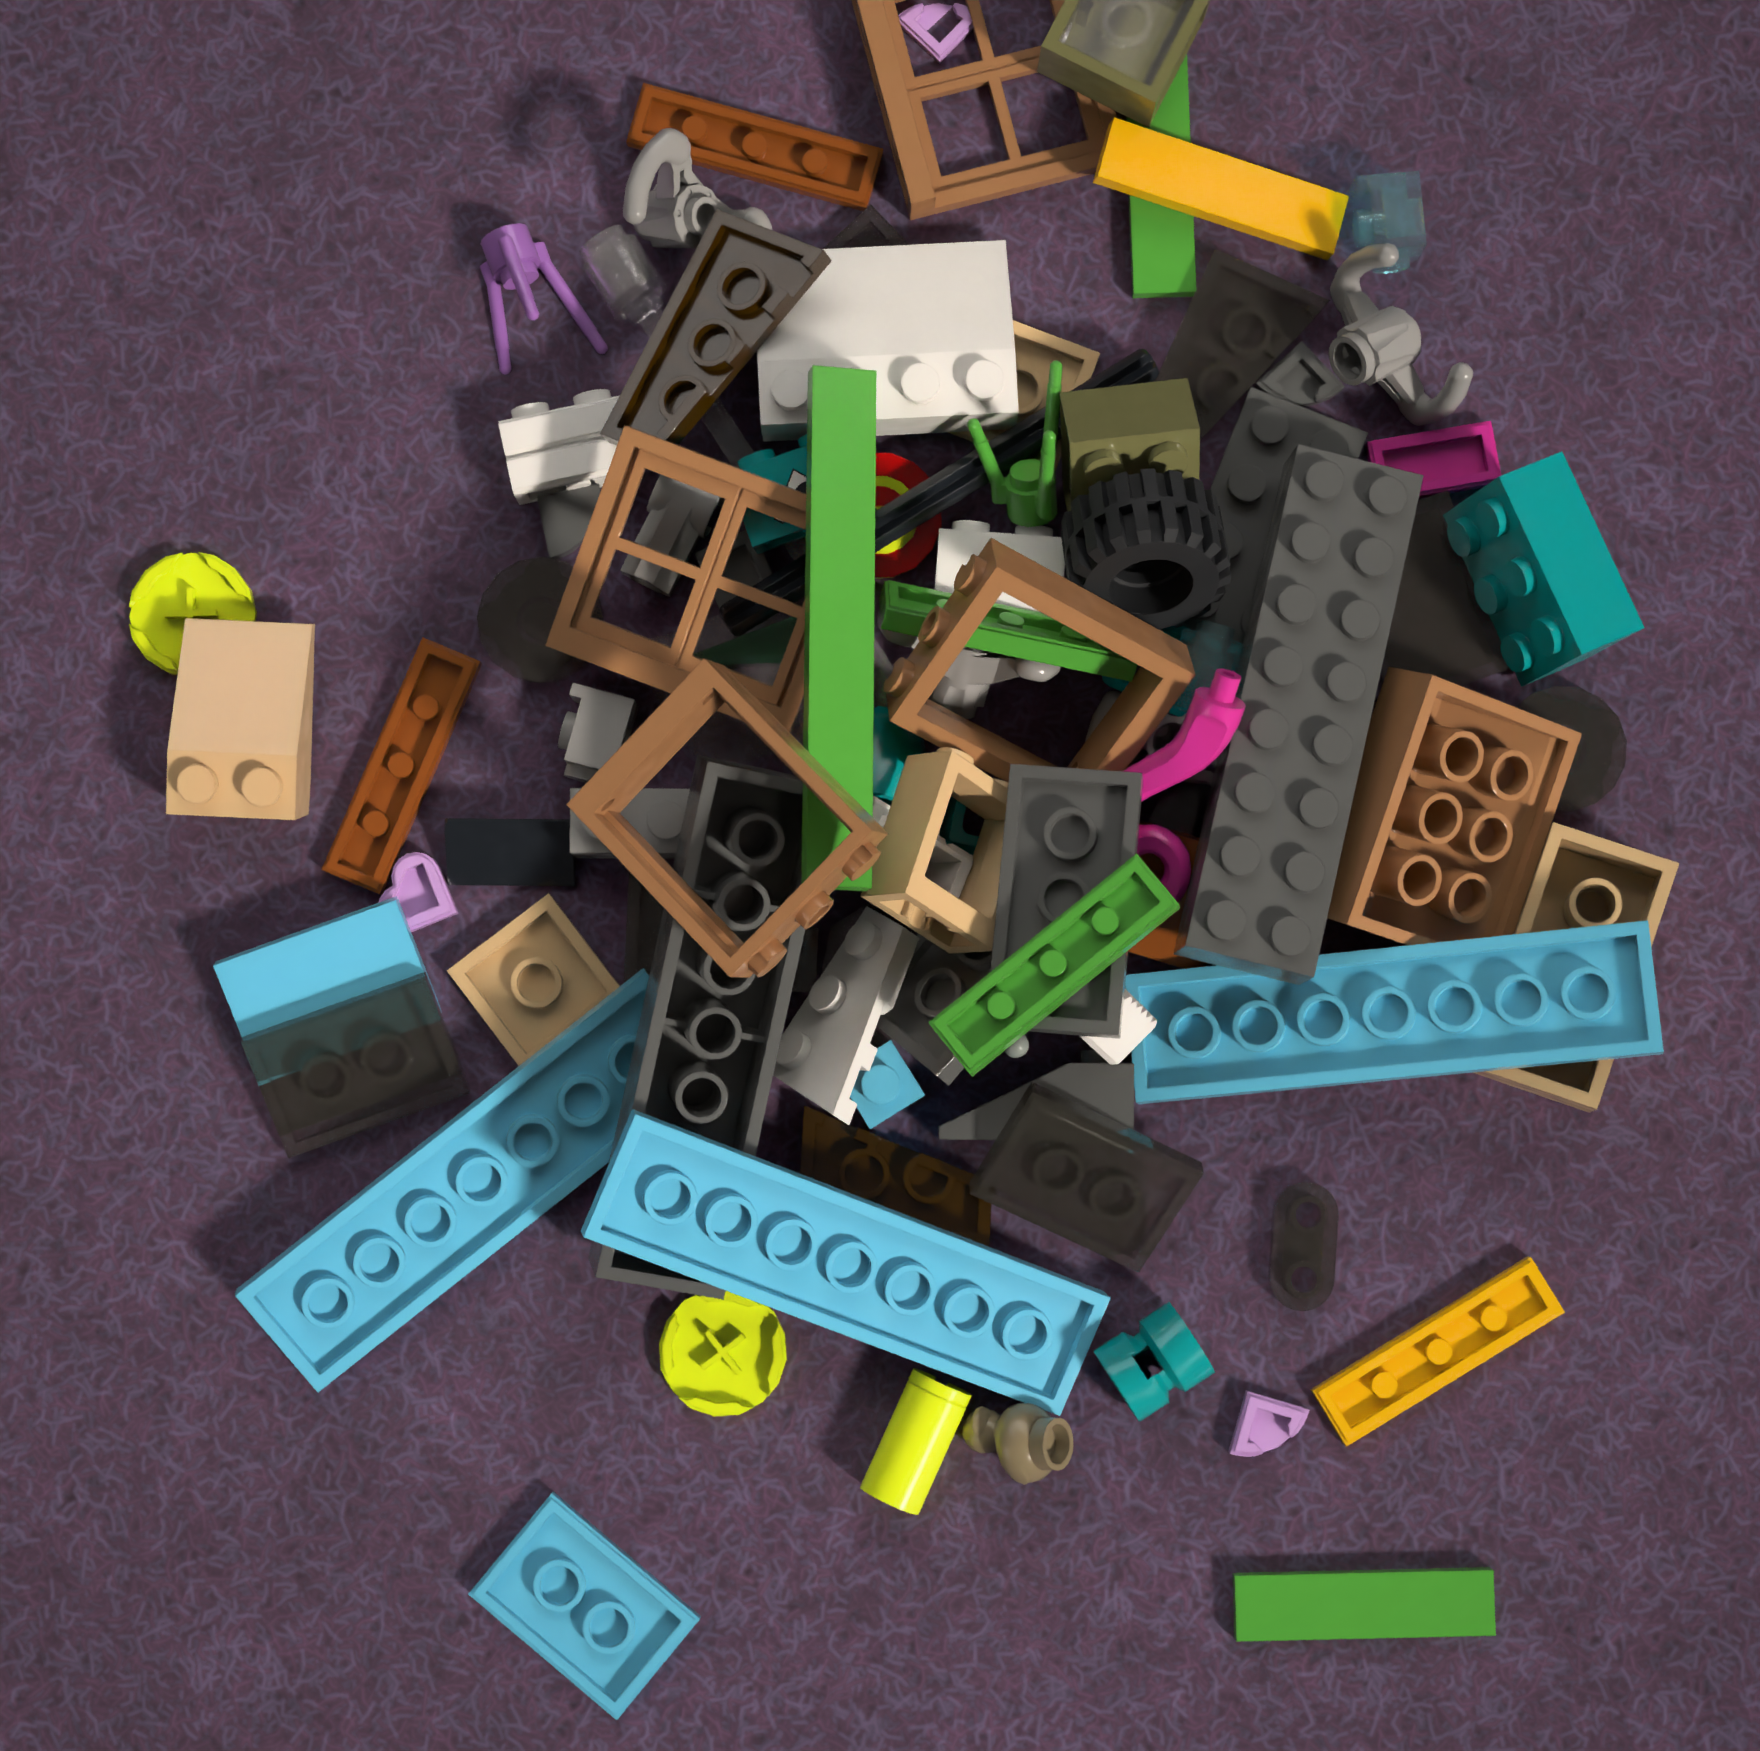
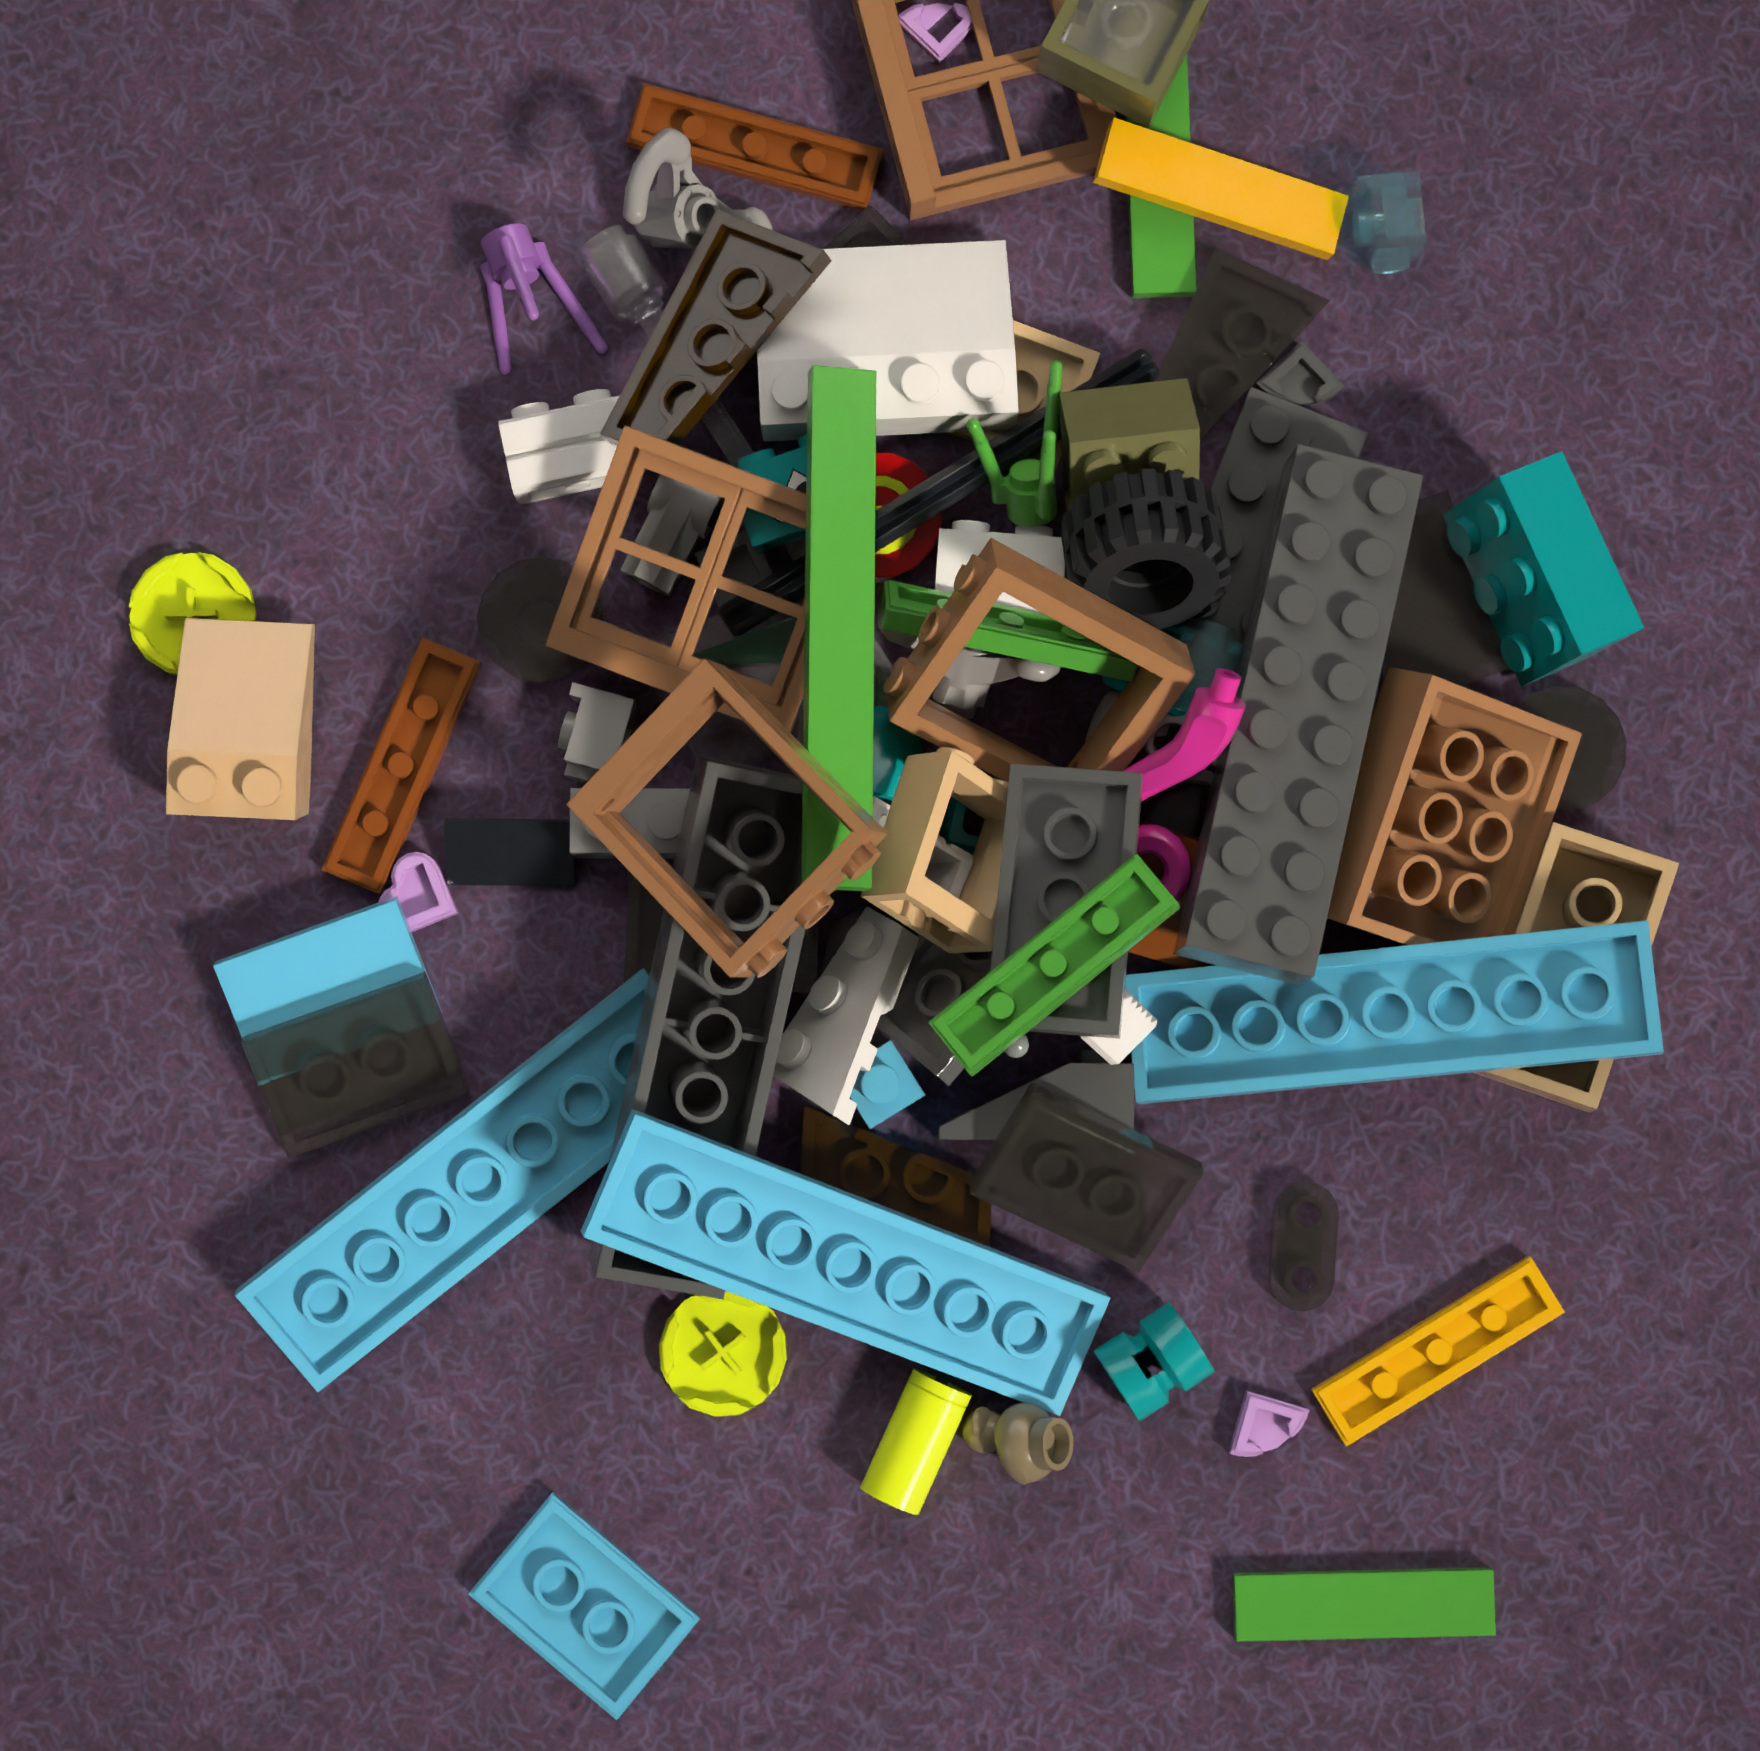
tan tile [447,893,620,1066] -> none
dark grey tile [537,484,601,561] -> none
light grey piece [1329,243,1473,426] -> none
dark pink tile [1365,421,1501,498] -> none

